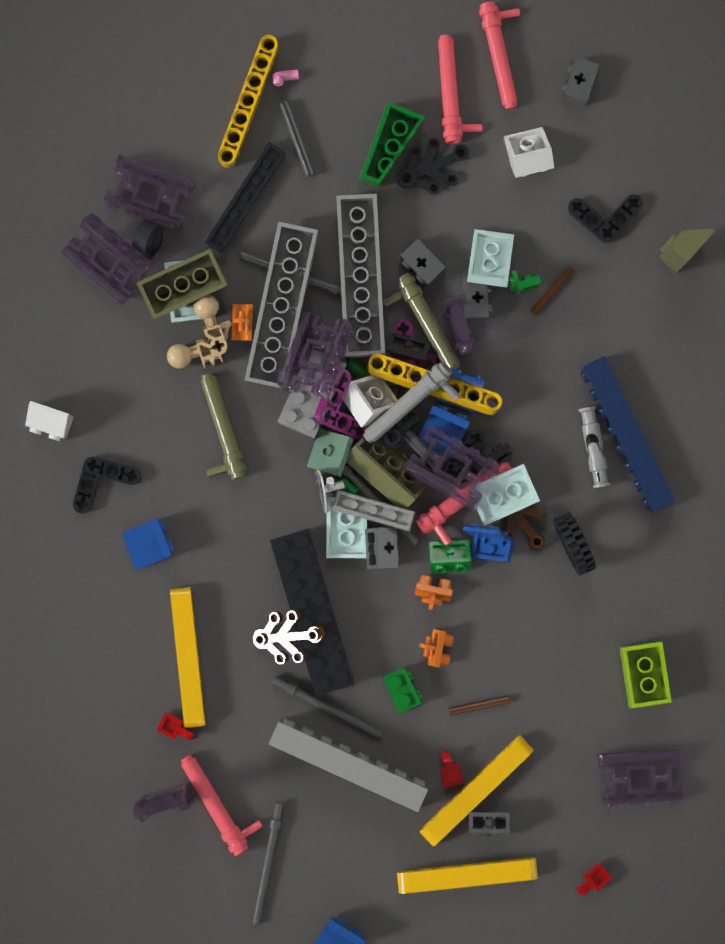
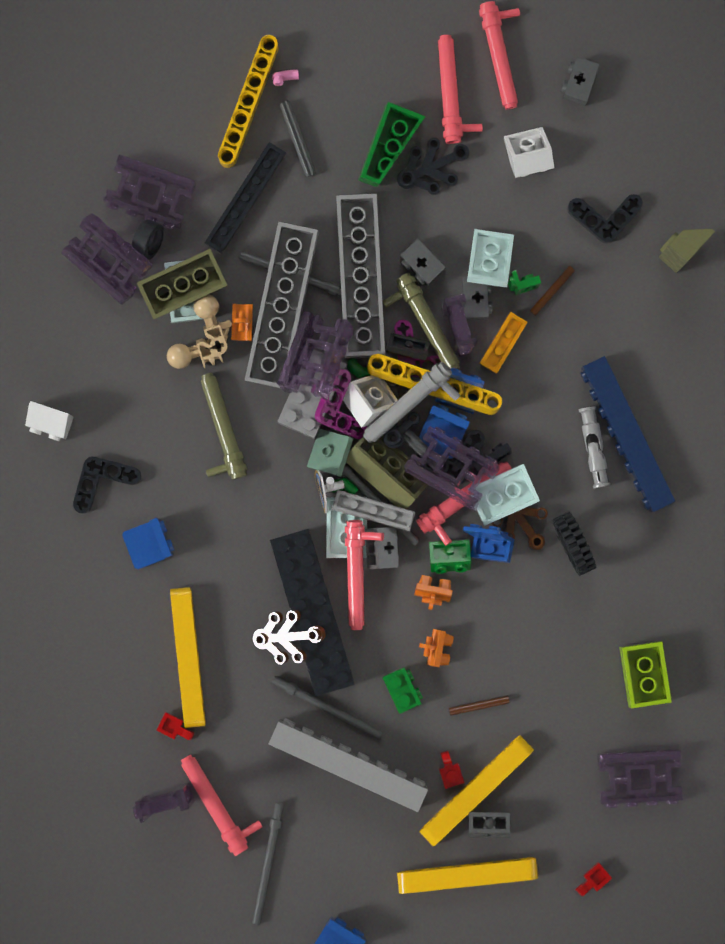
none -> coral cylinder [345,520,384,630]
none -> light orange plate [479,312,528,374]

